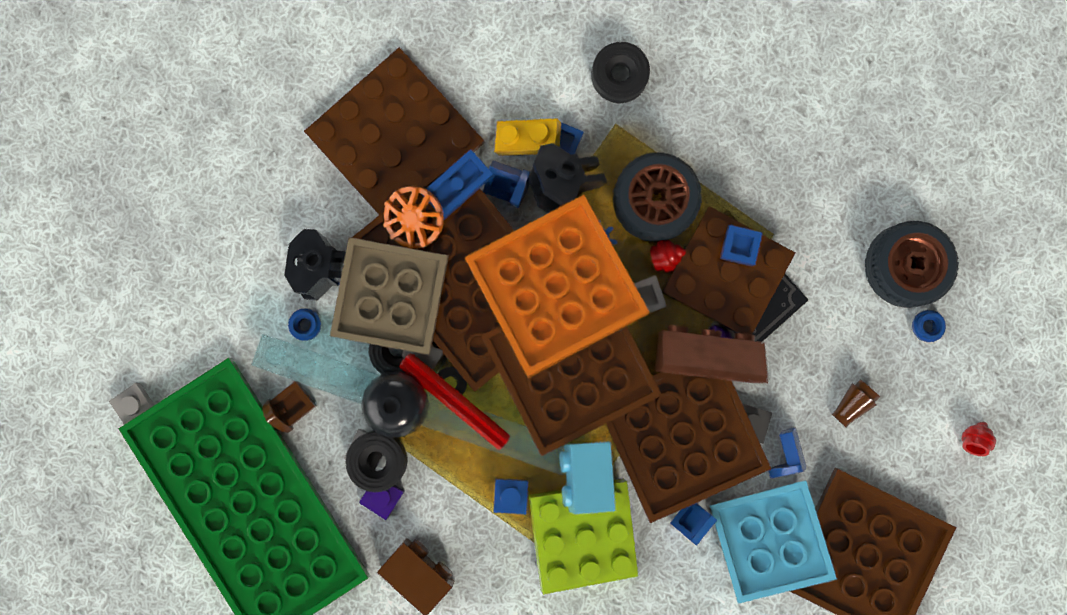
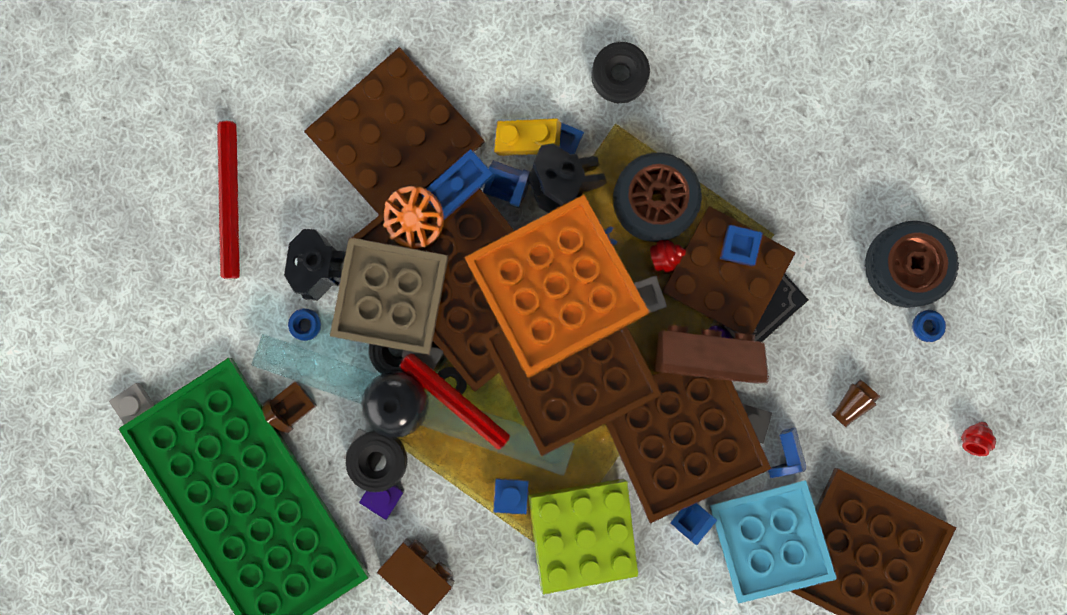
medium azure brick [560,442,616,514] -> none
none -> red axle [217,121,240,279]

